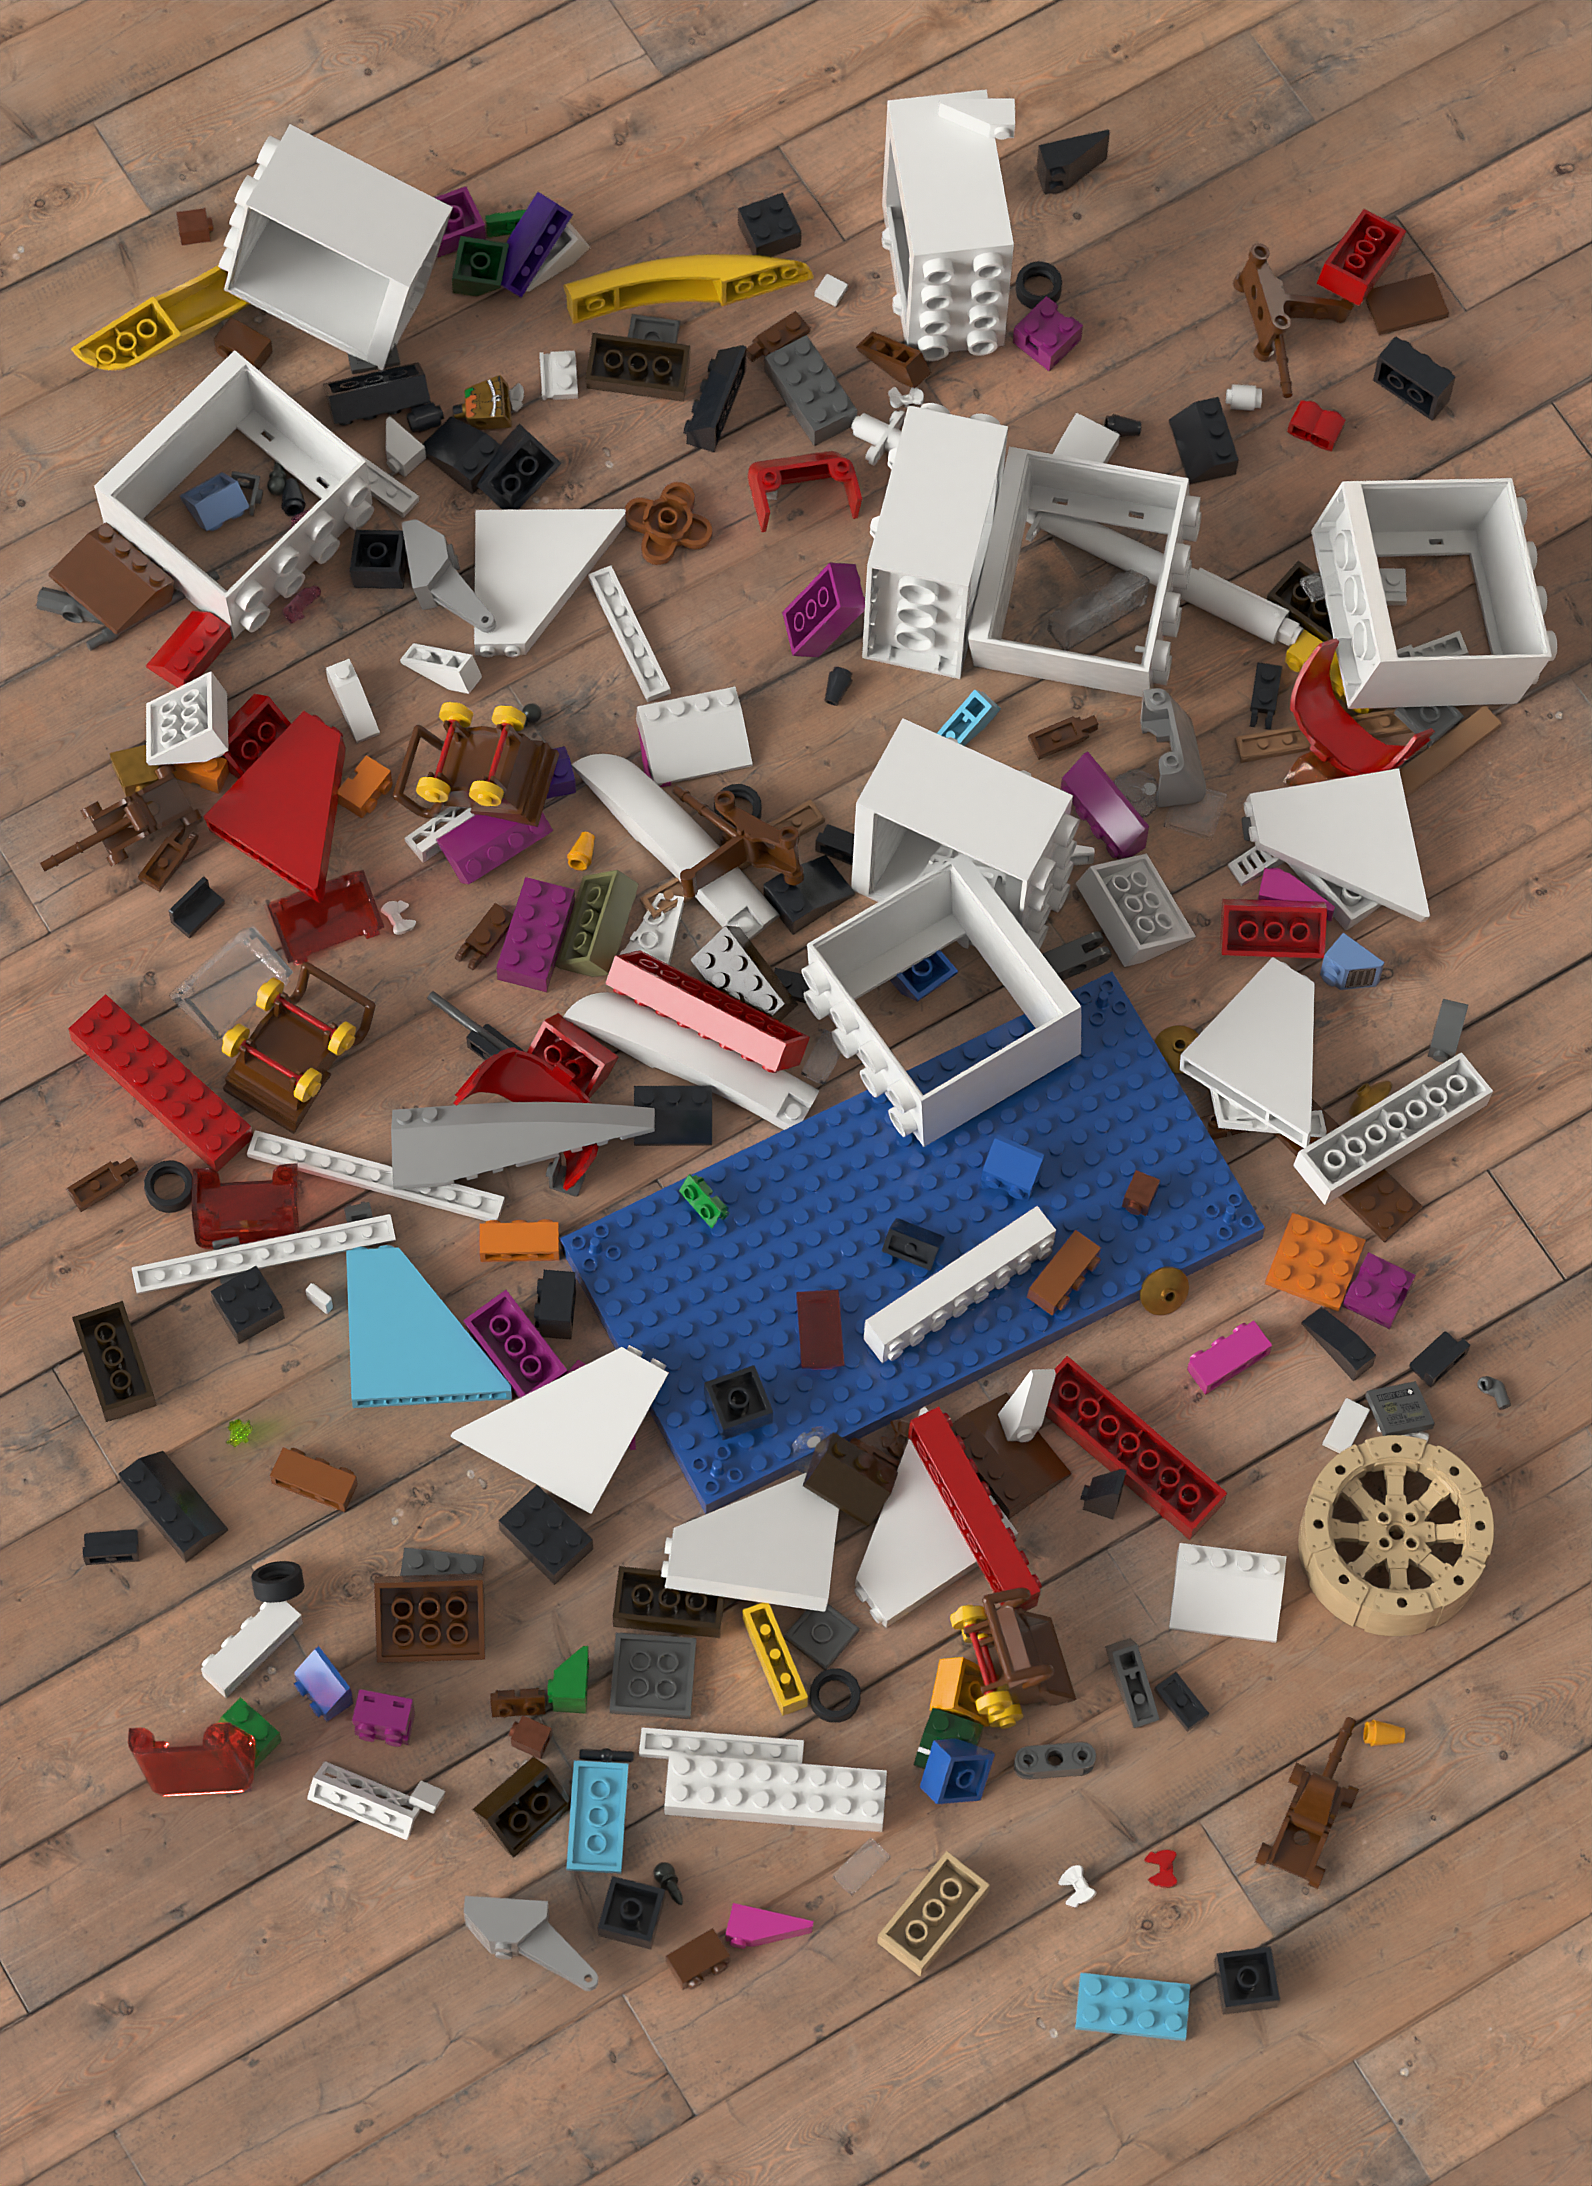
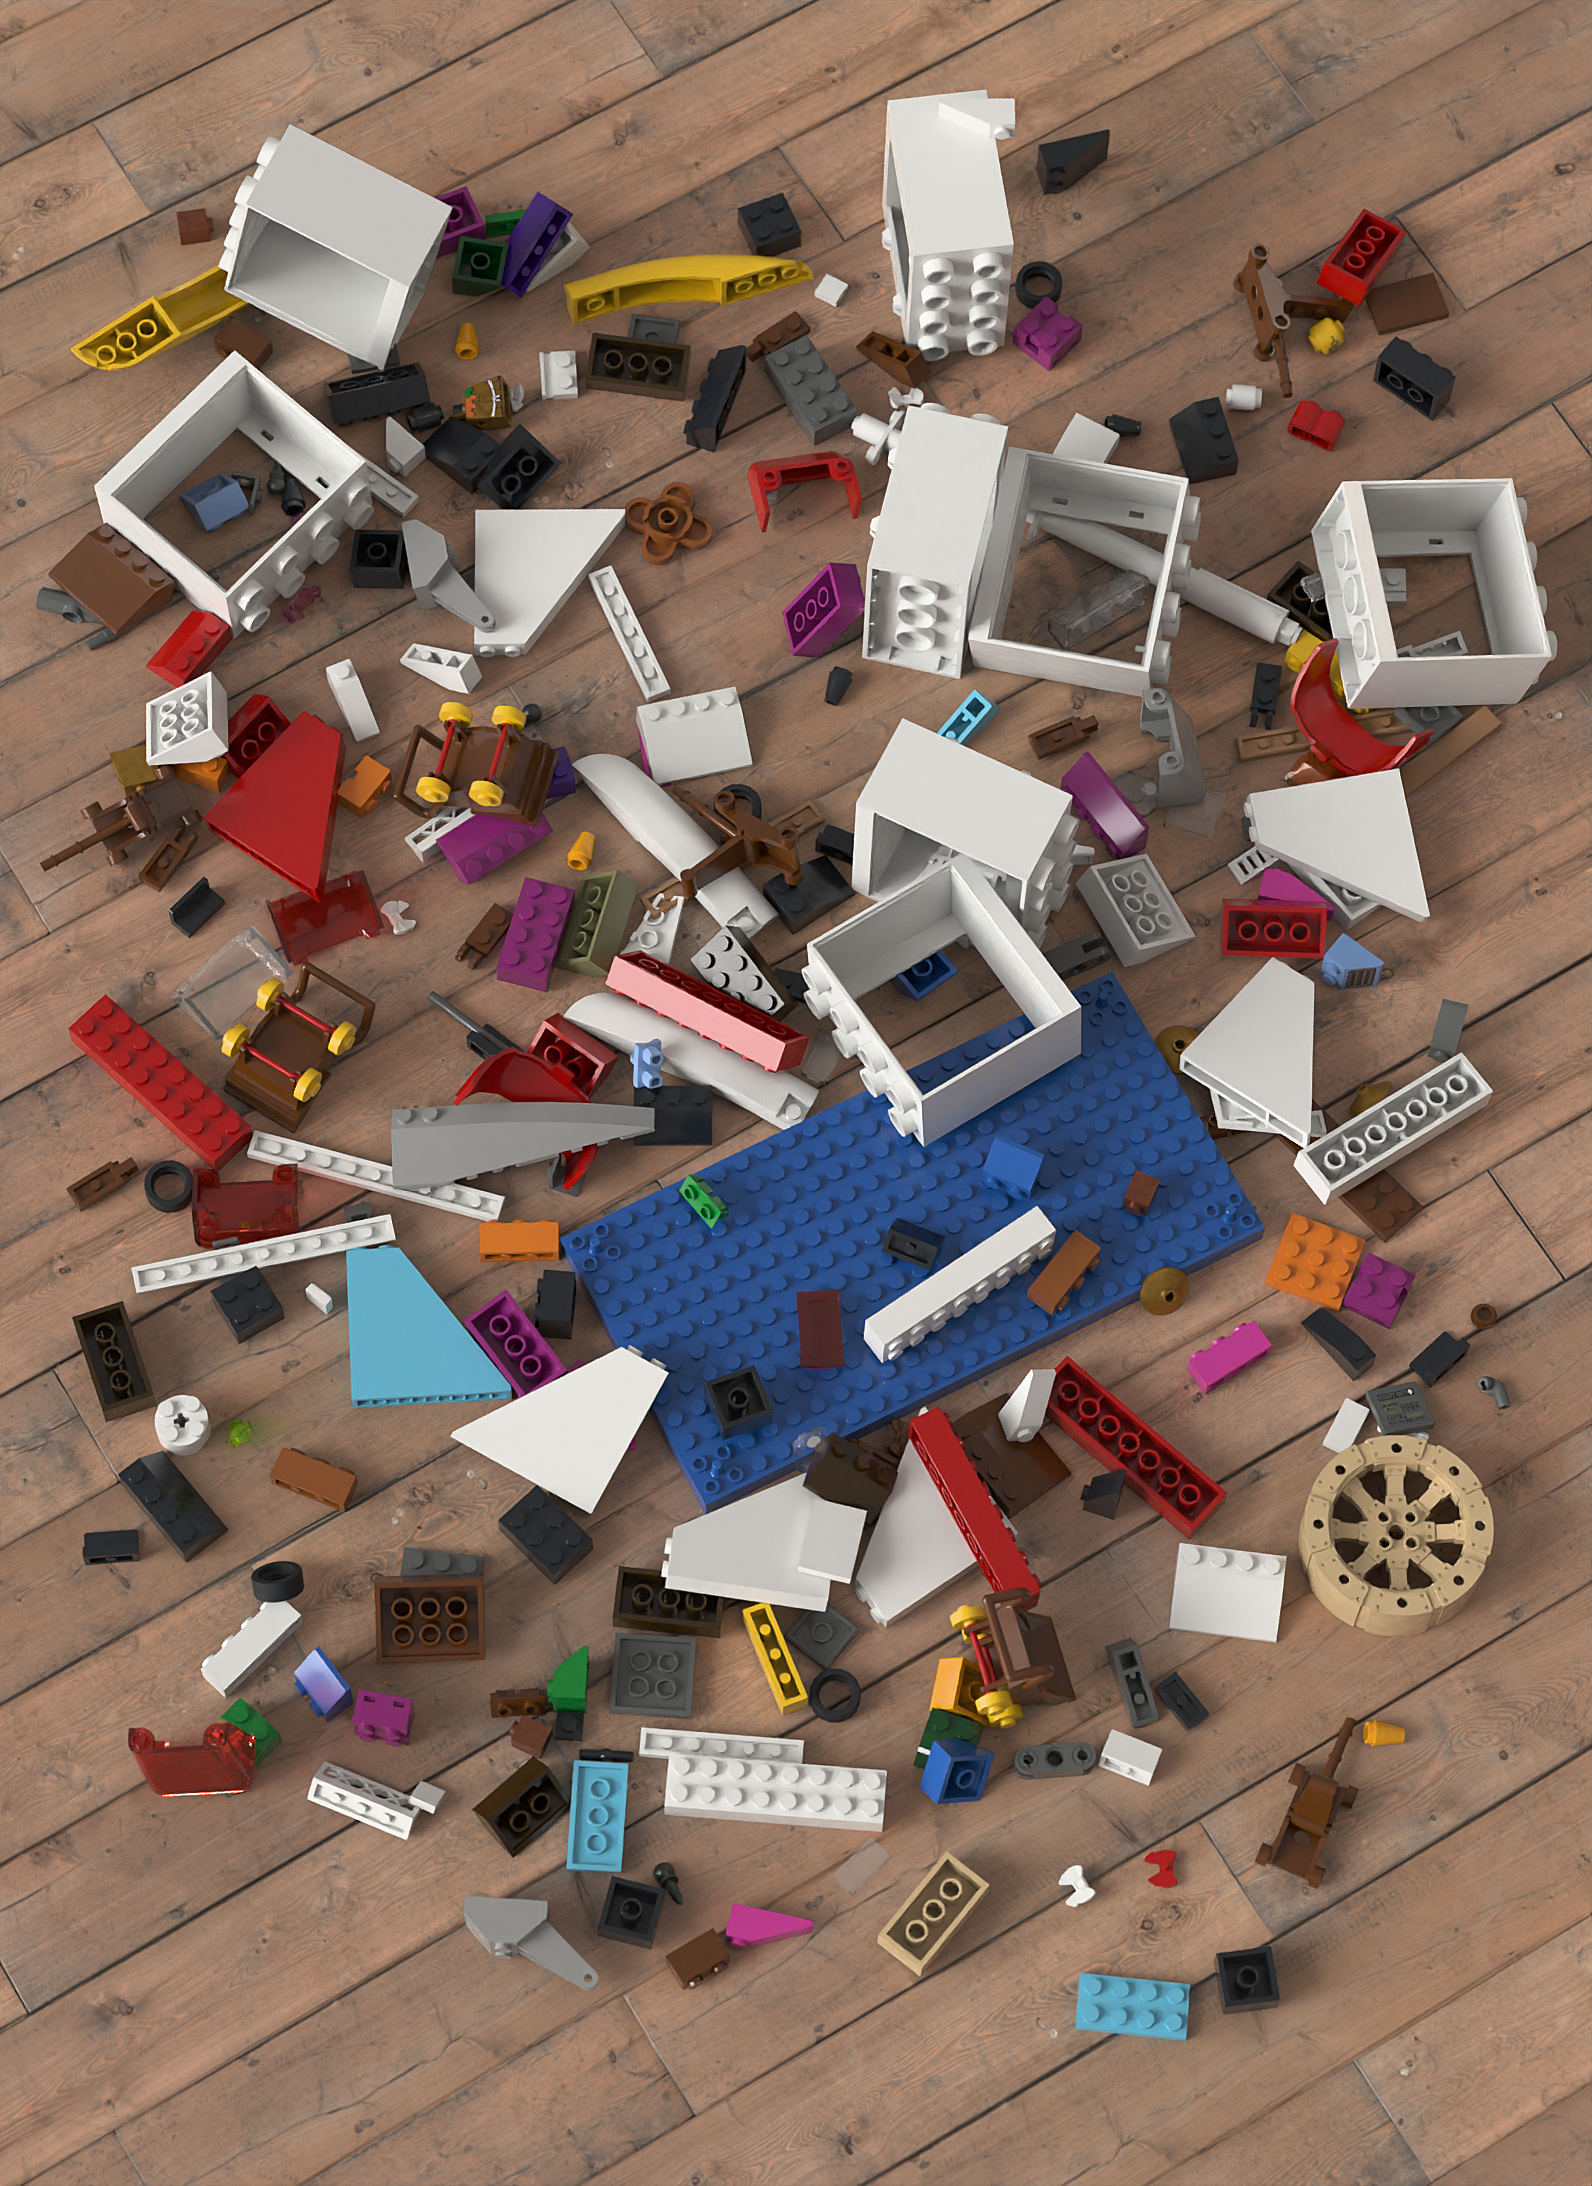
none -> white brick [155,1395,211,1456]
none -> light orange cone [455,323,480,360]
none -> black plate [555,1711,584,1742]
none -> light blue hips [630,1038,664,1089]
none -> white tile [797,1498,867,1584]
none -> white hinge [1098,1729,1162,1786]
none -> yellow head [1308,317,1346,354]
none -> reddish brown plate [1470,1304,1497,1330]

